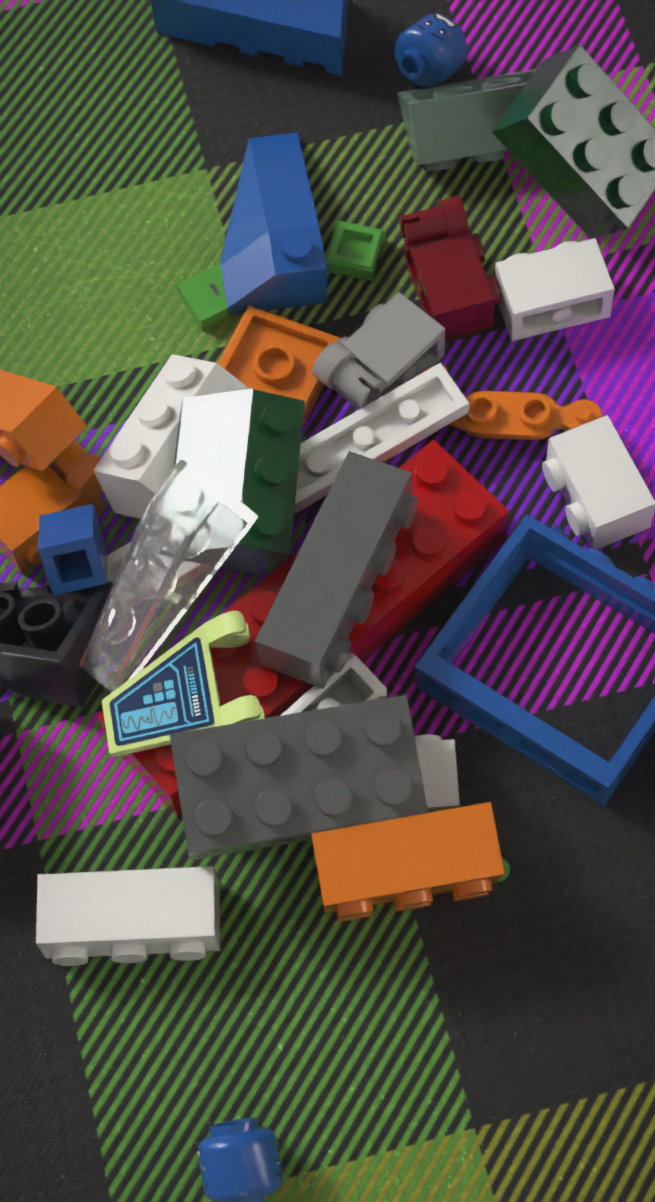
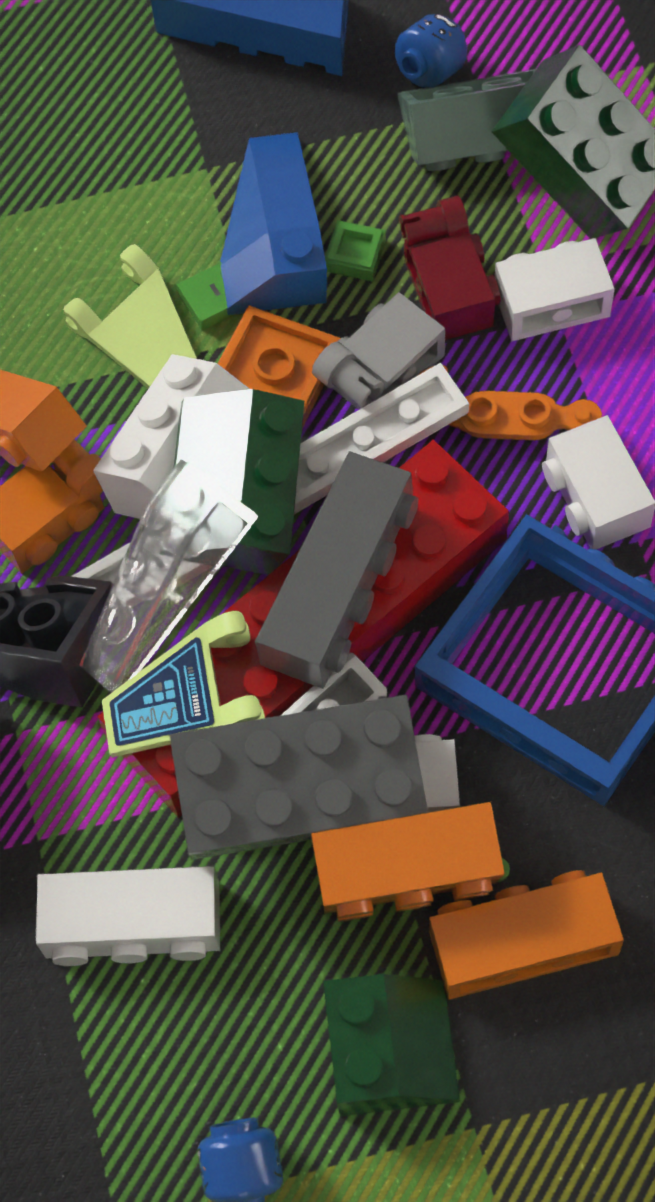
blue brick [38,504,108,596] -> none
none -> yellowish green flag [63,245,197,389]
none -> dark green slope [323,974,460,1117]
none -> orange brick [429,870,624,1000]

